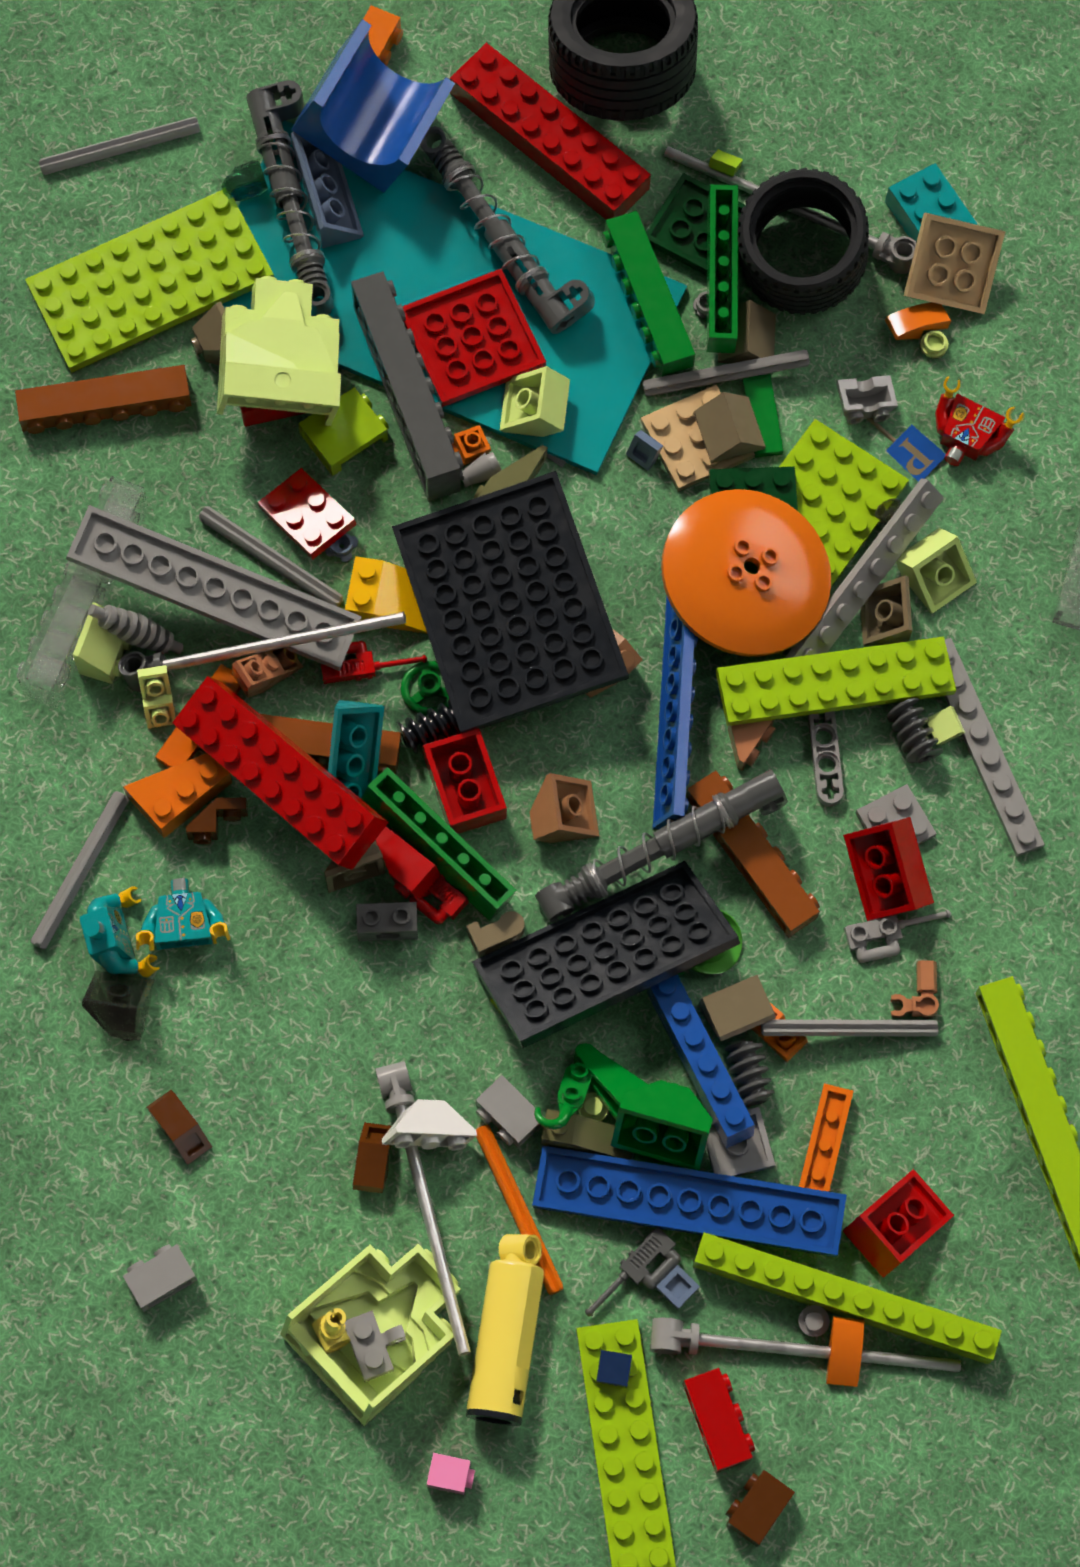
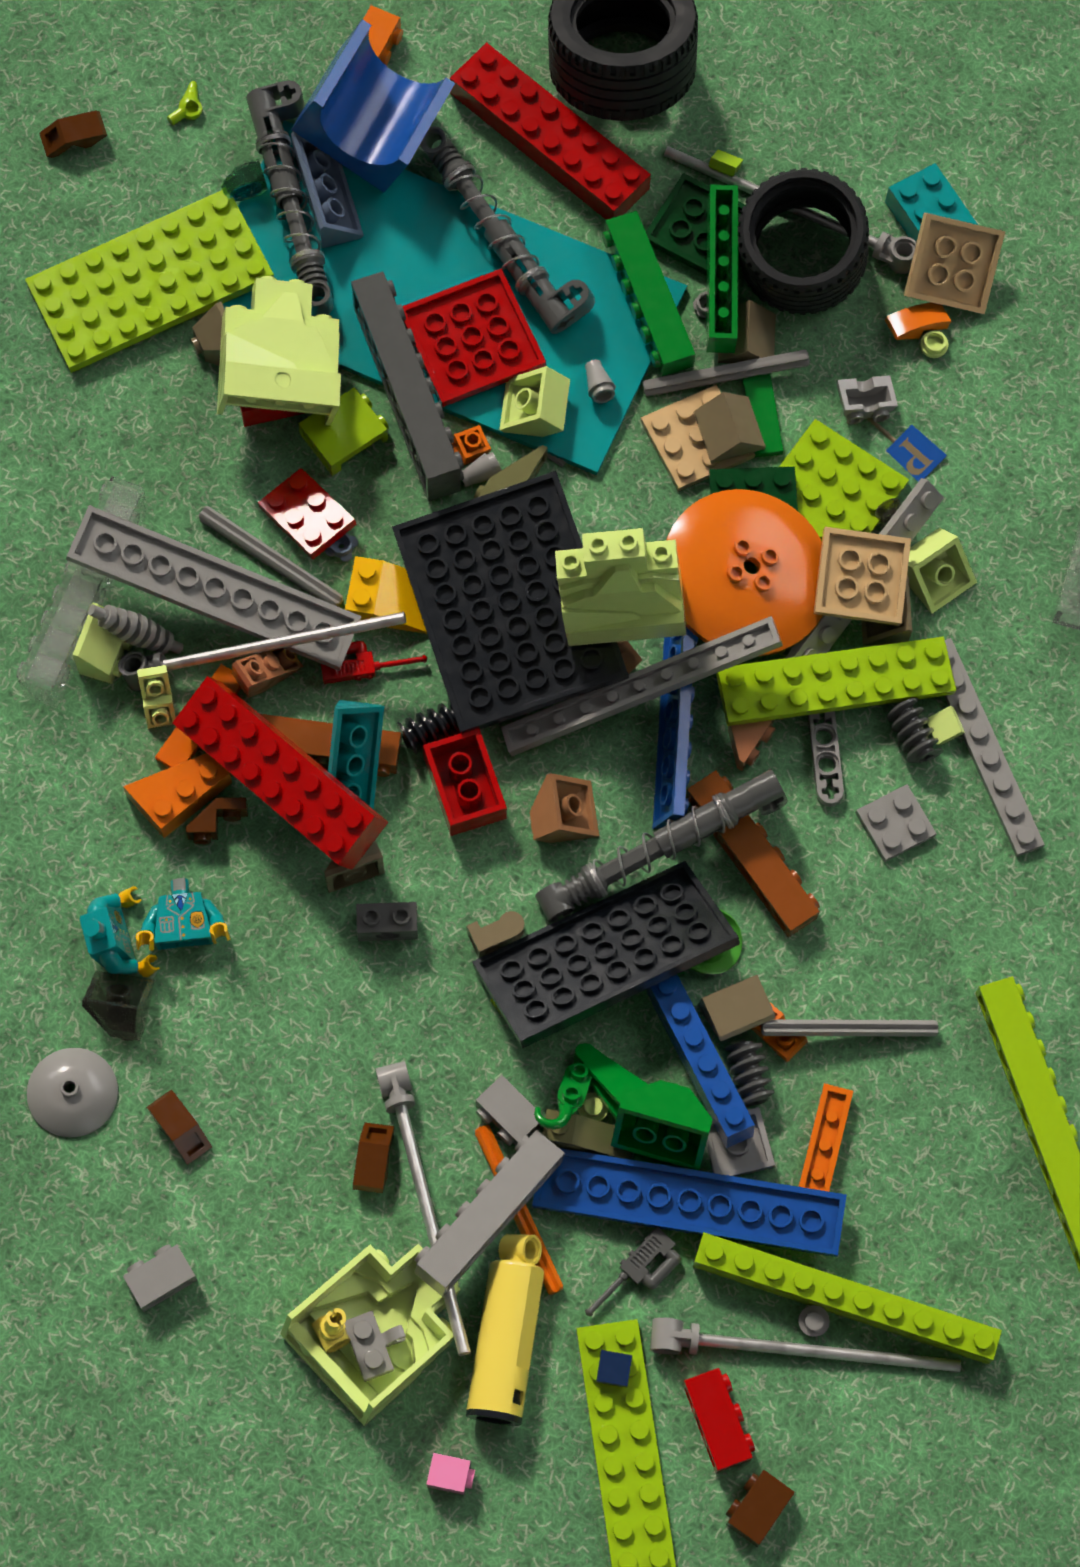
dark orange brick [15,365,192,434] -> none
light grey axle [31,791,129,949] -> none
light grey axle [39,117,200,175] -> none
green brick [362,767,517,921] -> none
red slope [375,826,441,902] -> none
white slope [382,1099,477,1151] -> none
green piece [401,661,449,716] -> none
red piece [409,875,469,925] -> none
sand blue plate [626,430,663,470] -> none
sand blue plate [656,1265,700,1310] -> none
orange slope [826,1316,865,1387] -> none
red slope [843,817,934,921] -> none
red slope [843,1169,954,1278] -> none
light grey piece [844,910,951,963] -> none
nougat bar [891,960,939,1019] -> none
red torso [935,376,1025,466] -> none
none -> light grey dish [27,1048,118,1138]
none -> reddish brown slope [39,110,107,158]
none -> lime animal [167,81,203,126]
none -> light grey brick [415,1130,565,1297]
none -> light grey plate [501,616,783,756]
none -> yellowish green panel [555,528,686,646]
none -> light grey cone [585,360,616,403]
none -> tan plate [813,527,911,626]

